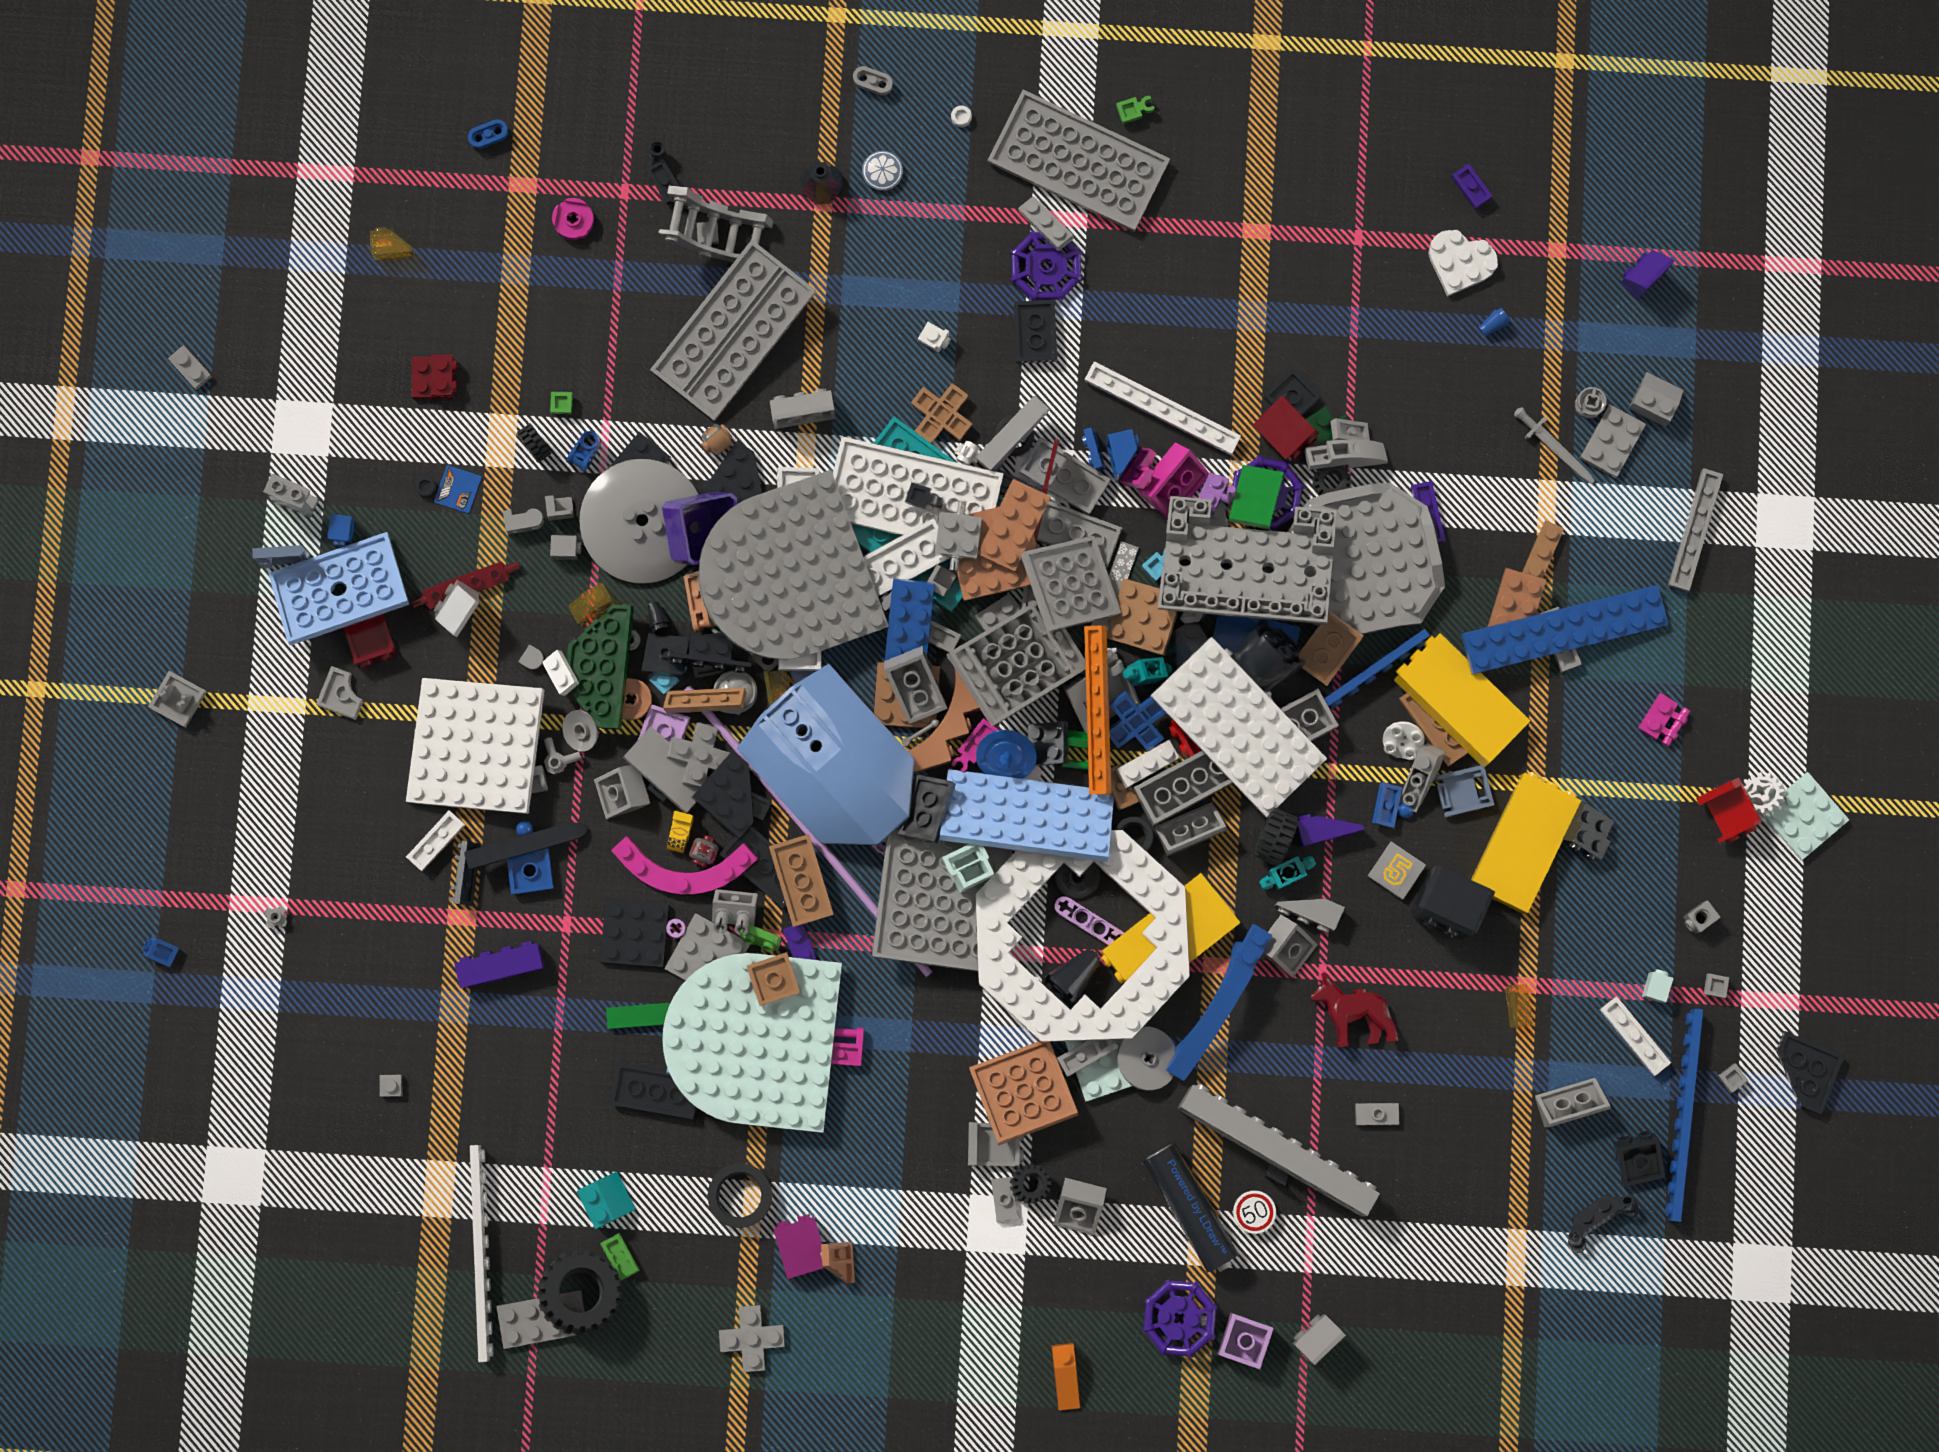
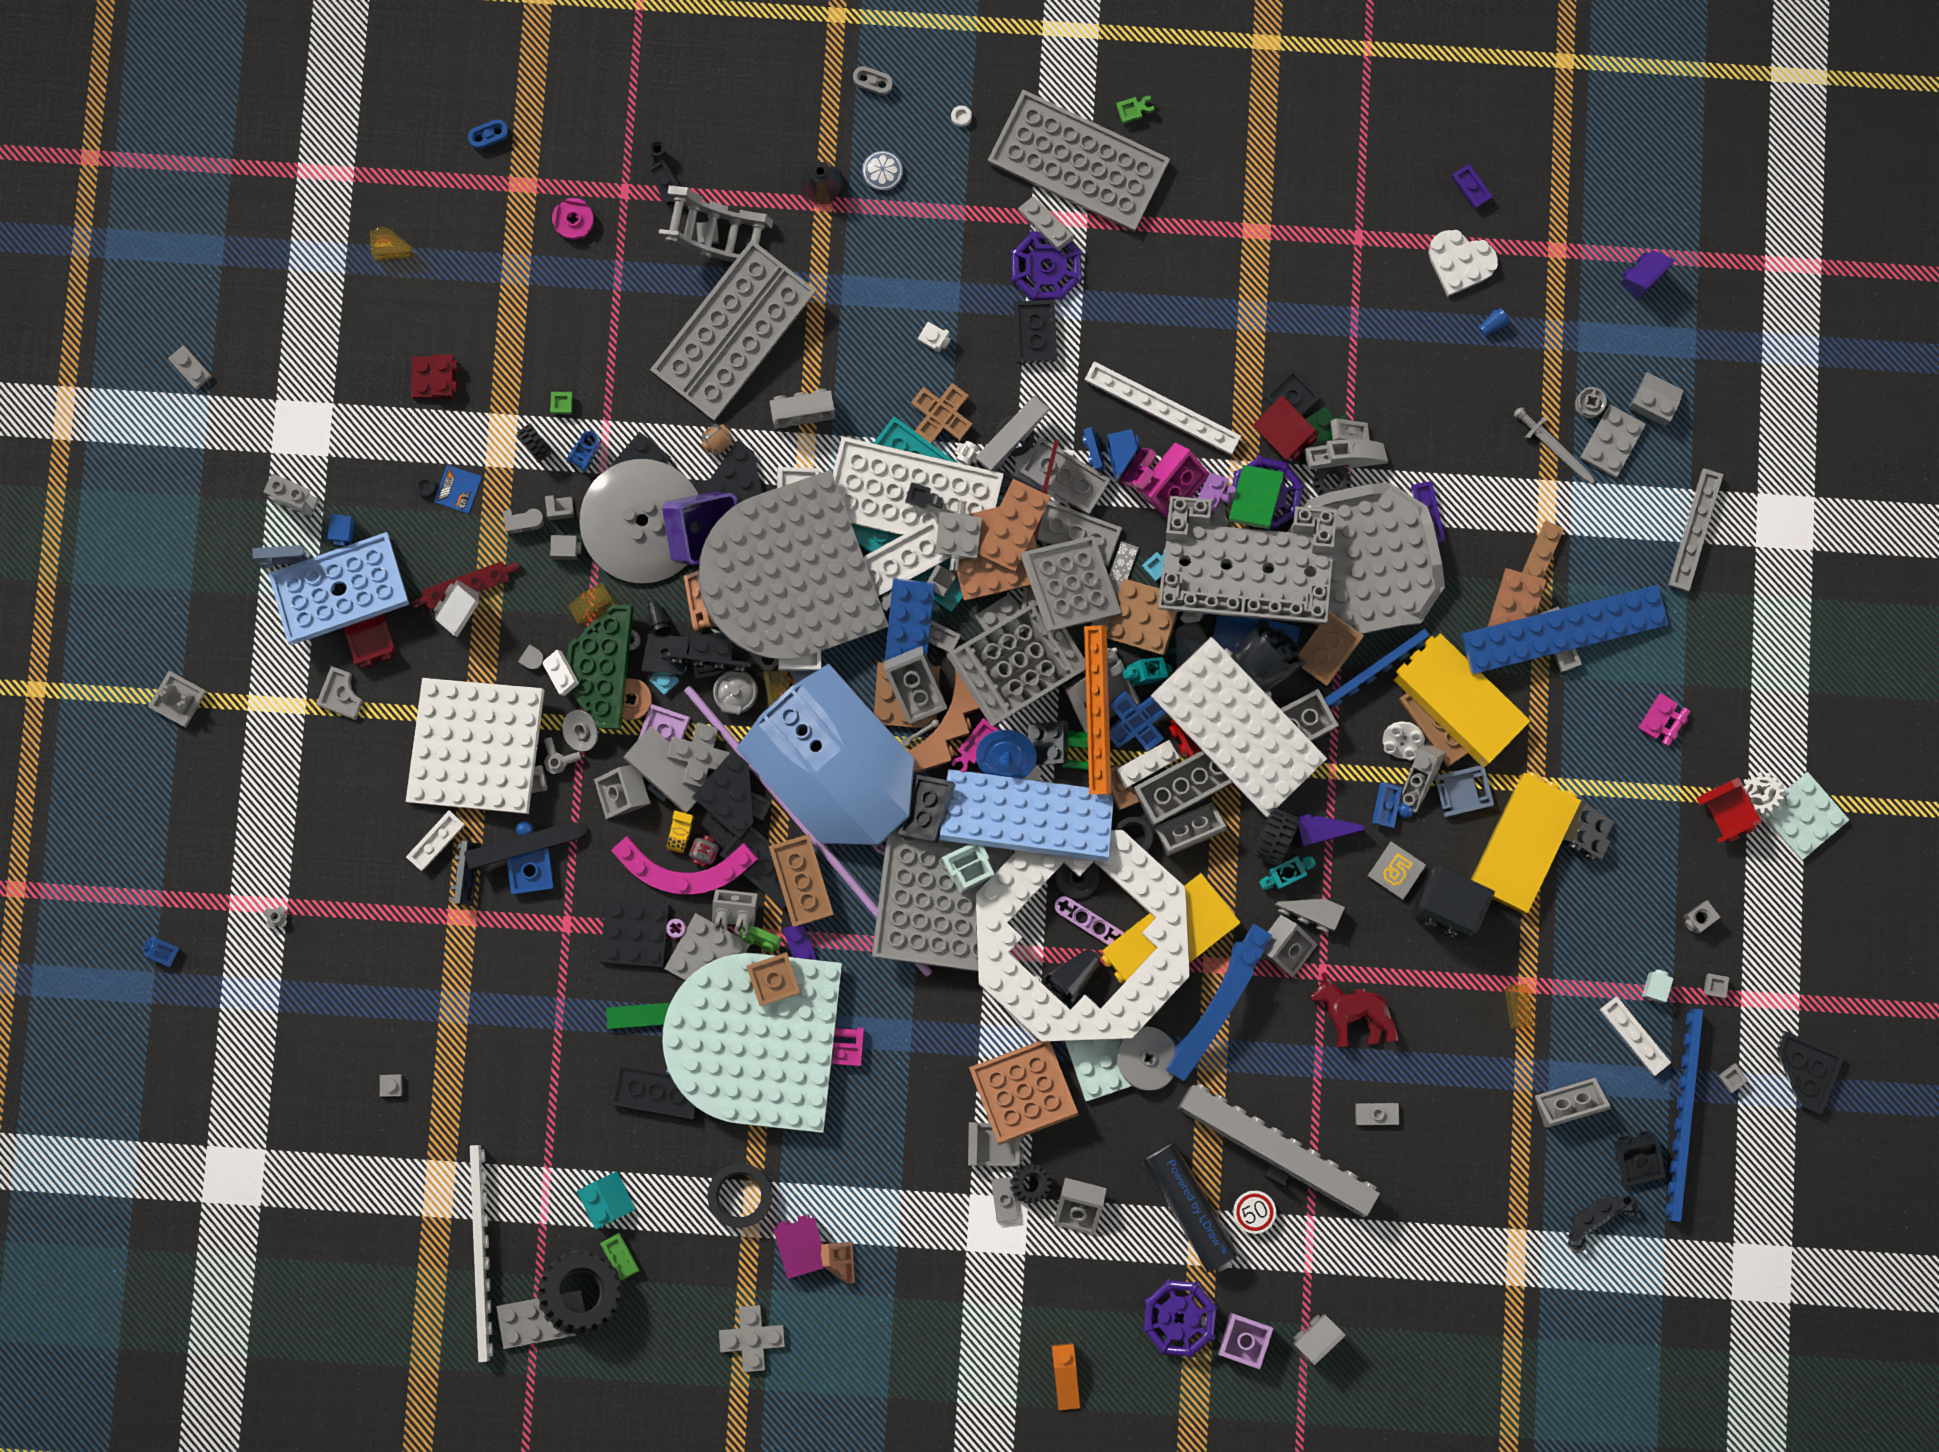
dark purple brick [454,941,545,989] -> none
medium nougat plate [663,688,747,713] -> none
light grey plate [1057,1039,1119,1077] -> none

